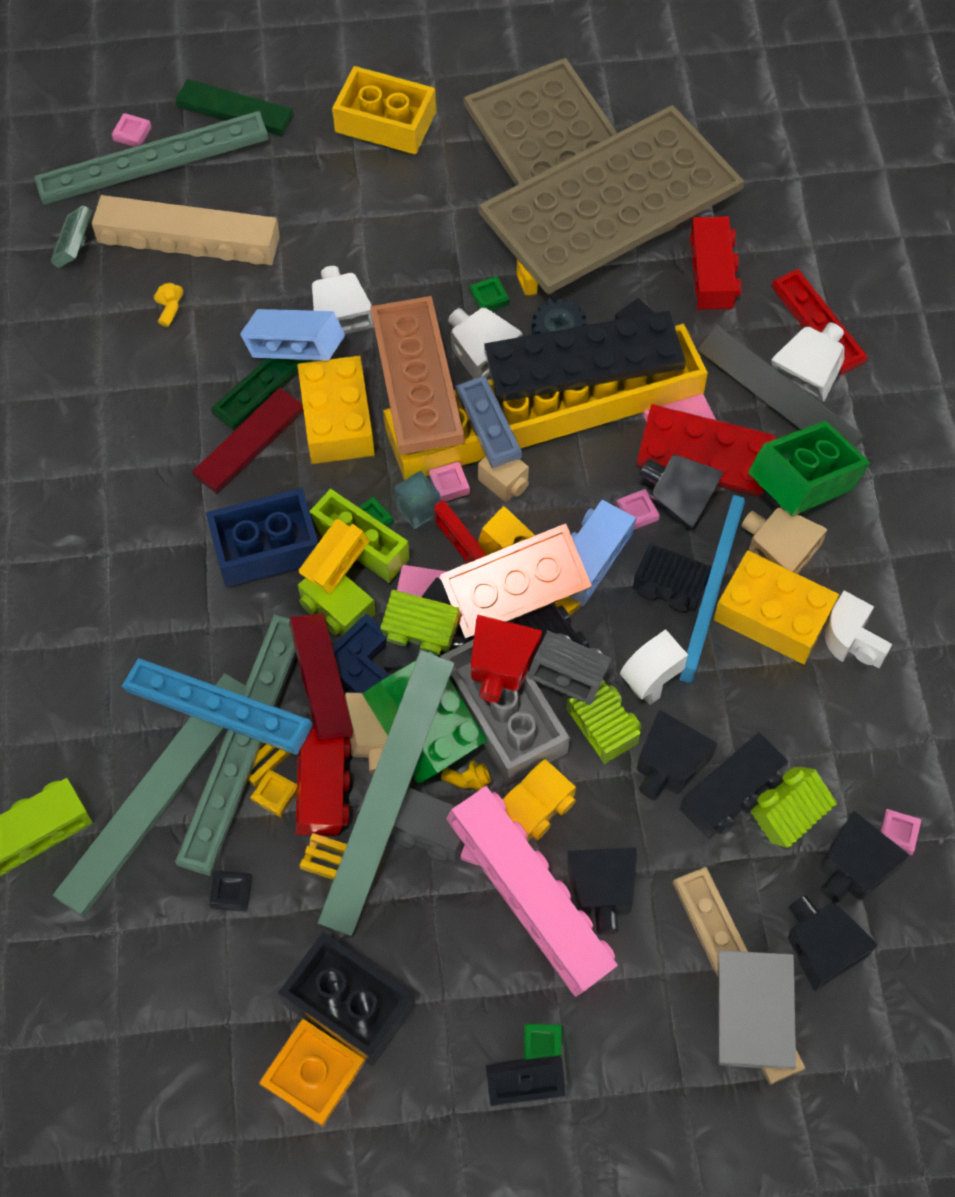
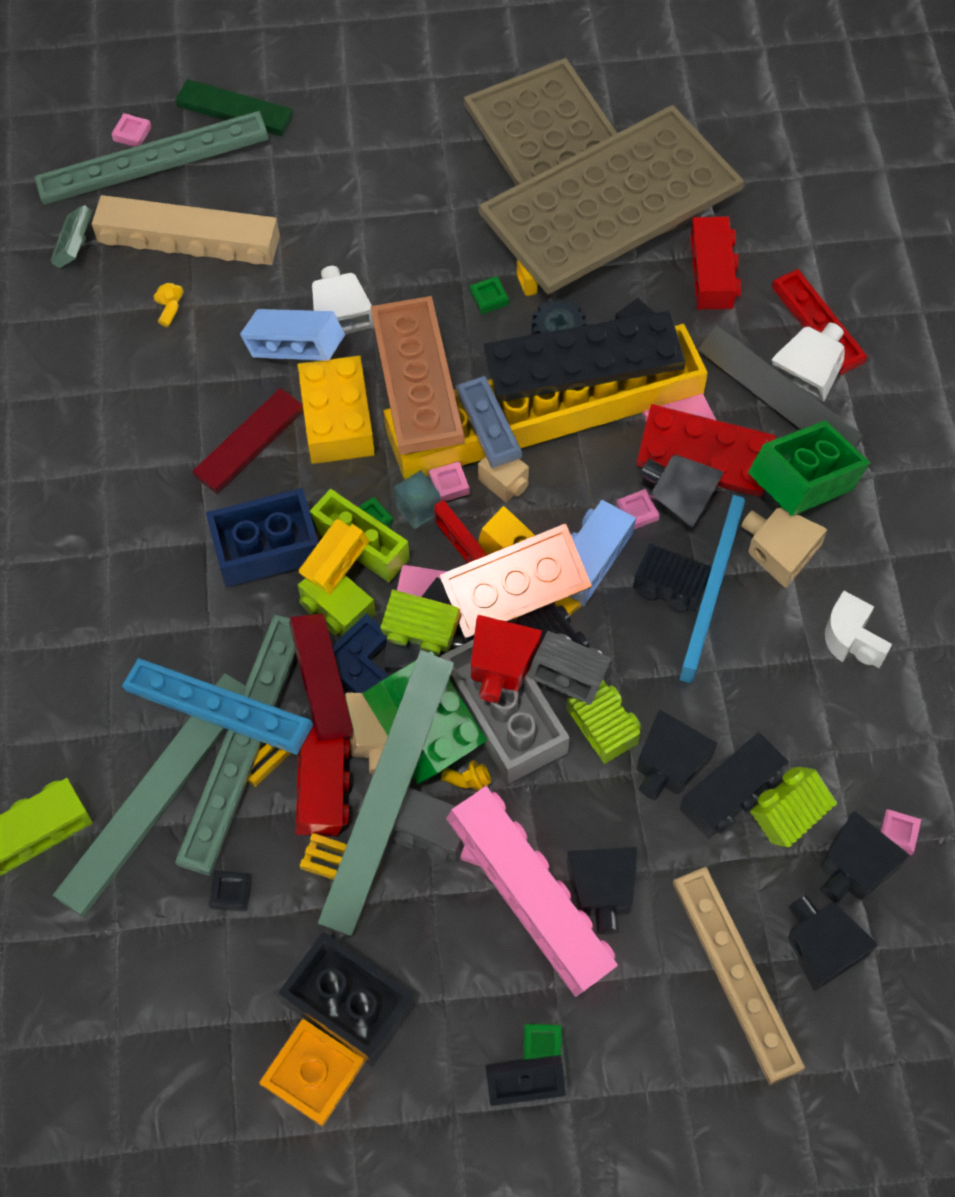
dark green tile [211,358,313,431] -> none
yellow tile [250,769,297,818] -> none
yellow brick [332,66,436,155] -> none
white torso [448,308,522,379] -> none
yellow brick [502,759,576,842] -> none
white brick [620,629,688,705] -> none
yellow brick [713,550,839,665] -> none
light grey tile [718,950,796,1070] -> none

